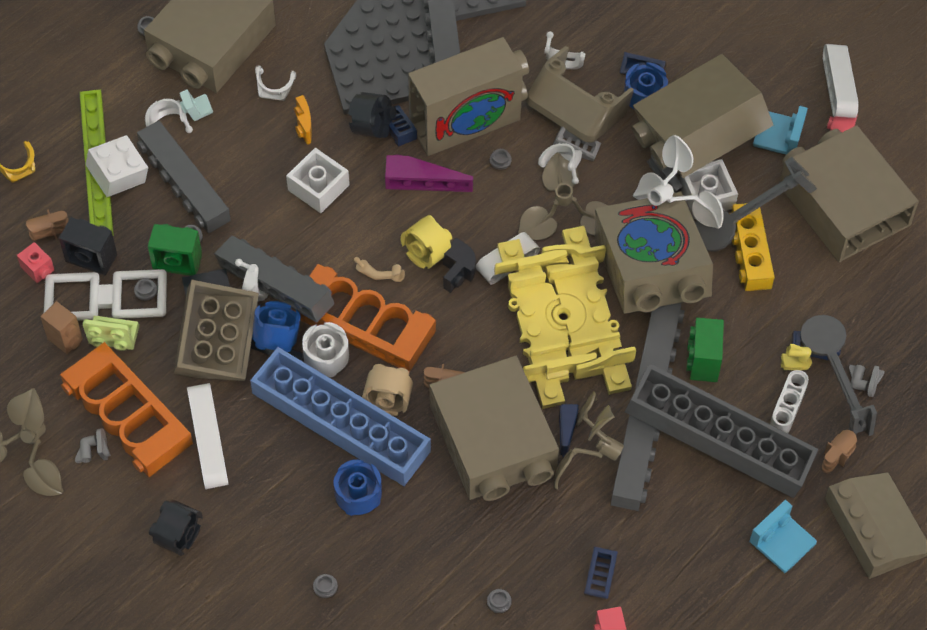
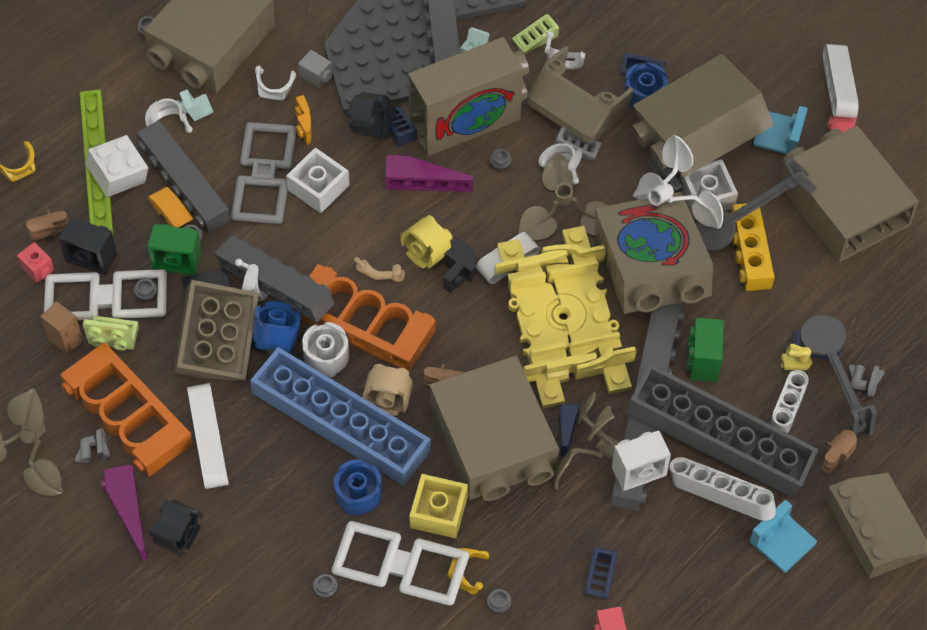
none -> magenta slope [101,464,147,560]
none -> light orange slope [148,187,193,228]
none -> light grey bar [231,122,296,224]
none -> light grey brick [298,50,332,88]
none -> white bar [332,521,469,606]
none -> light yellow brick [410,474,468,539]
none -> yellow helmet [447,548,489,595]
none -> light aqua bracket [460,27,490,53]
none -> yellowish green slope [512,14,559,55]
none -> white brick [612,431,671,491]
none -> white beam [670,457,776,521]

